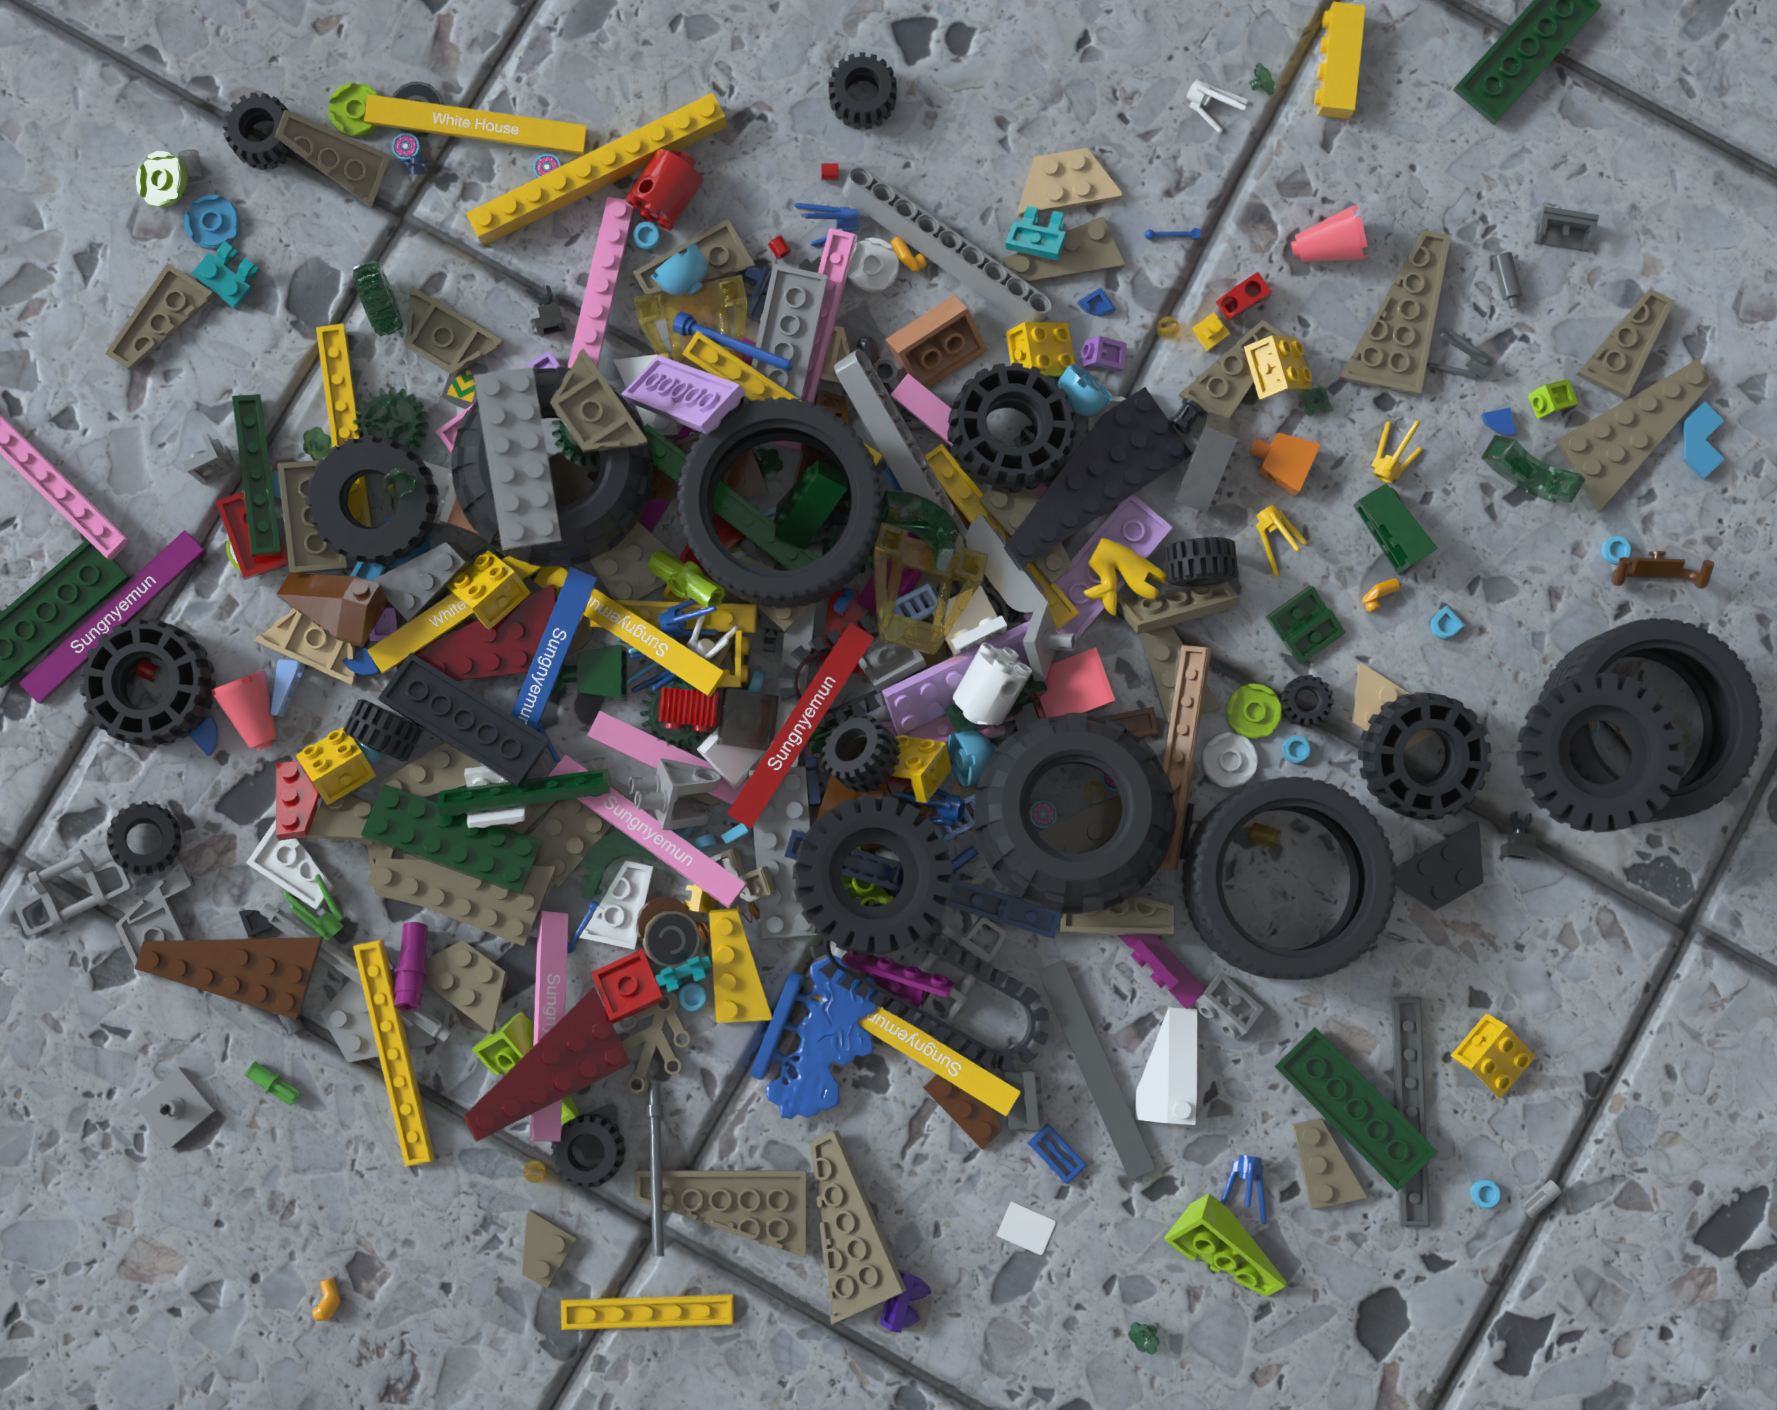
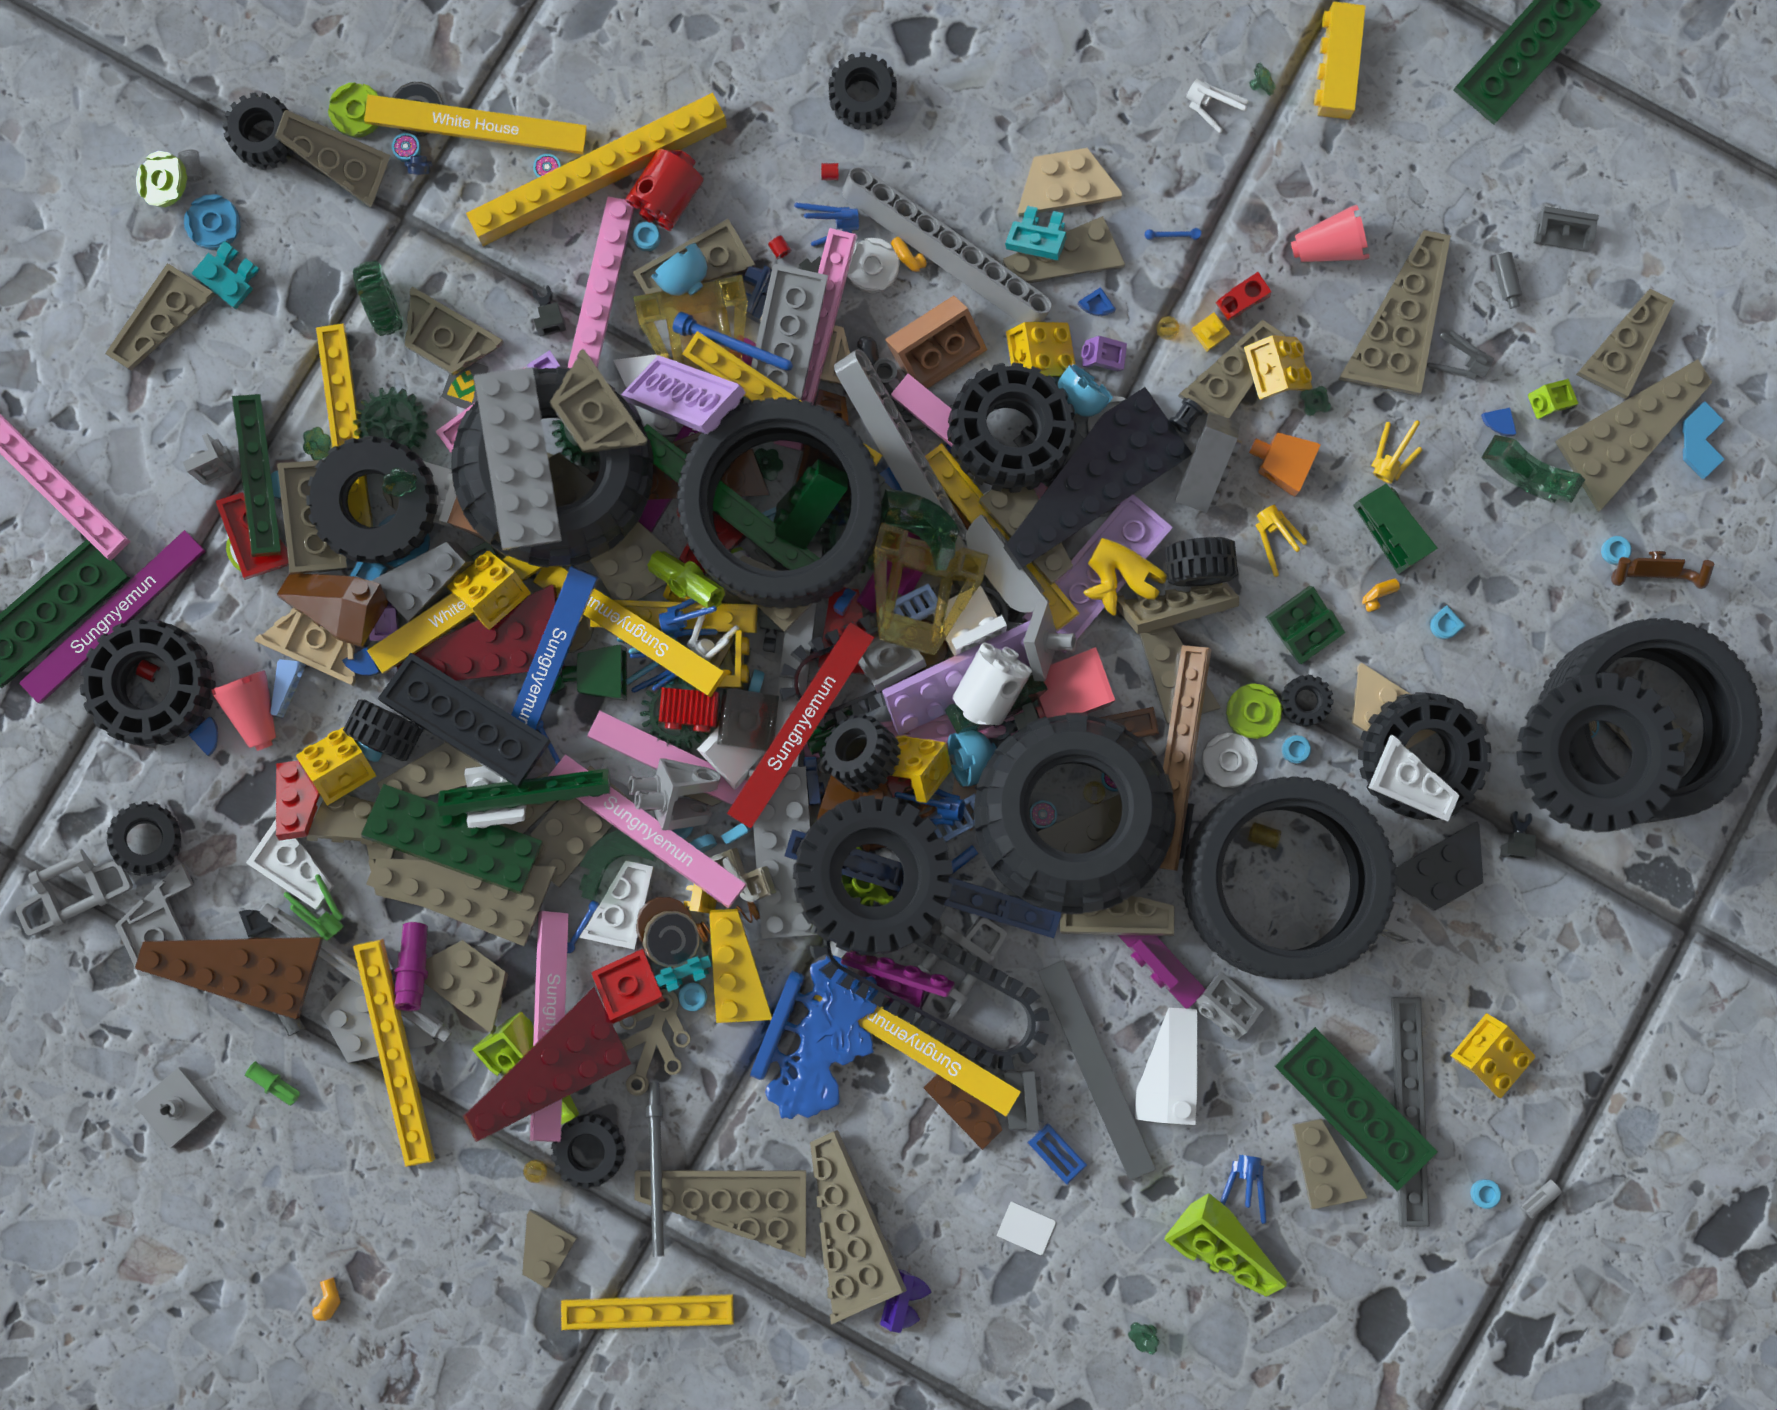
none -> white wing [1368,735,1459,822]

